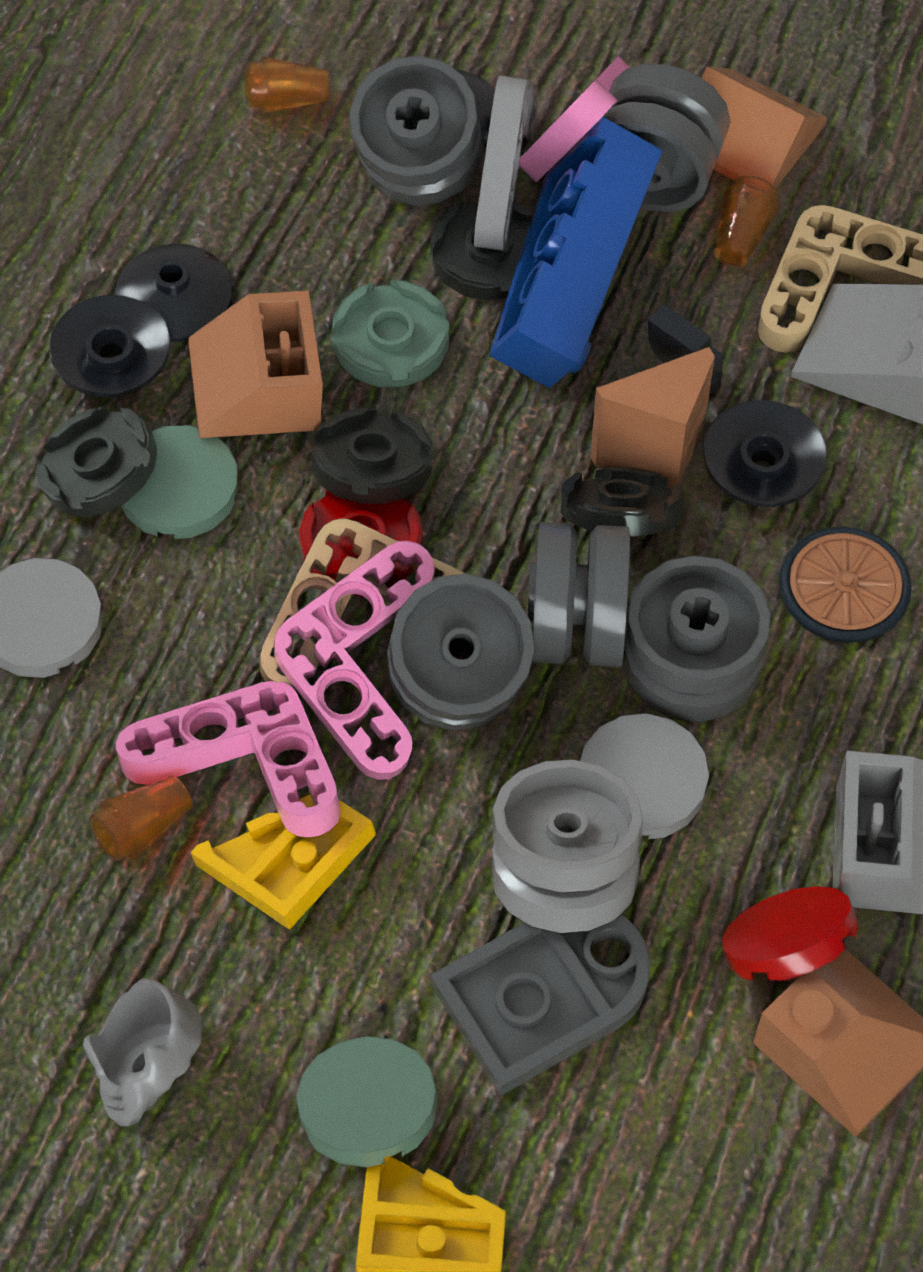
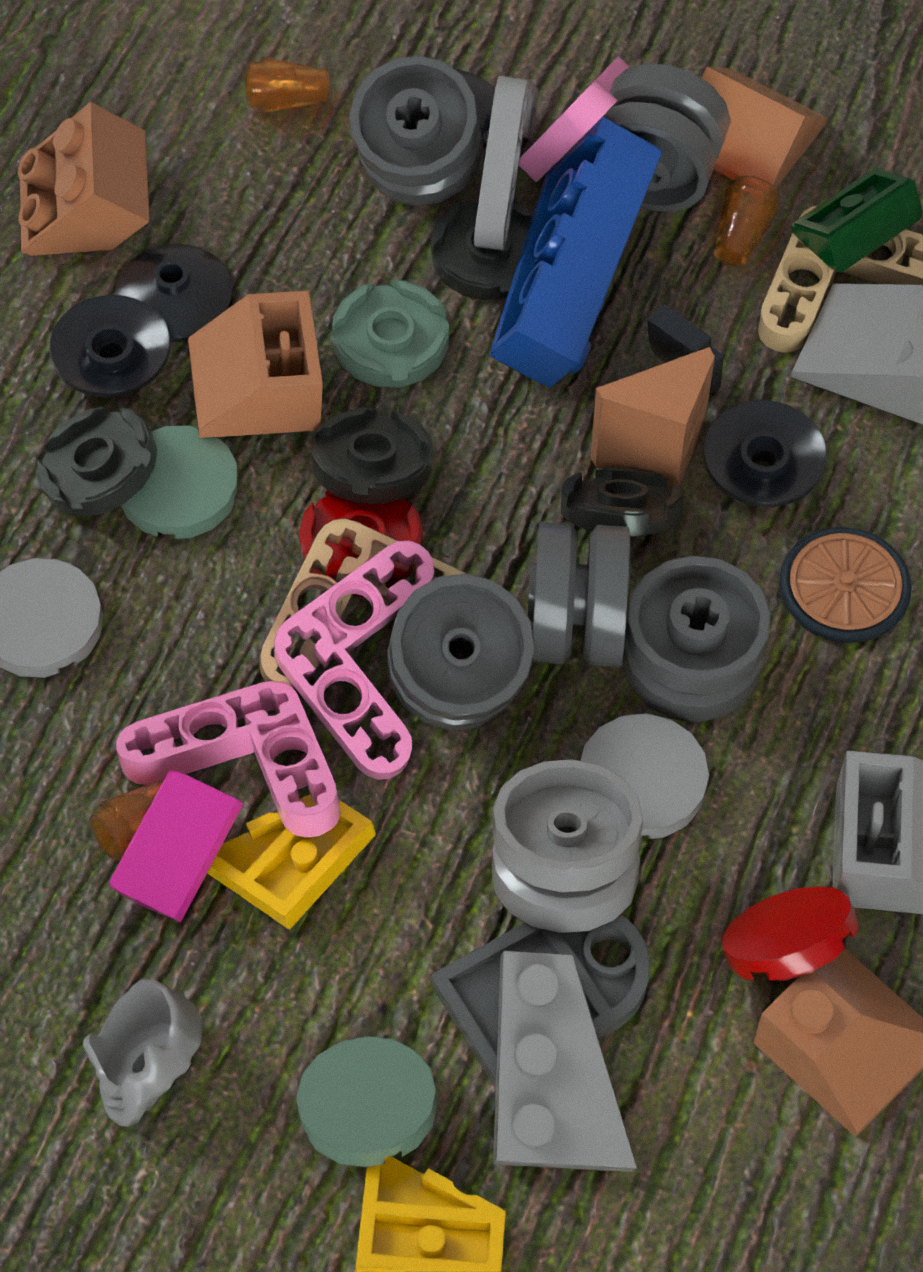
none -> nougat slope [18,102,150,256]
none -> dark pink slope [109,770,243,923]
none -> light grey wing [493,951,637,1172]
none -> dark green slope [790,168,923,273]

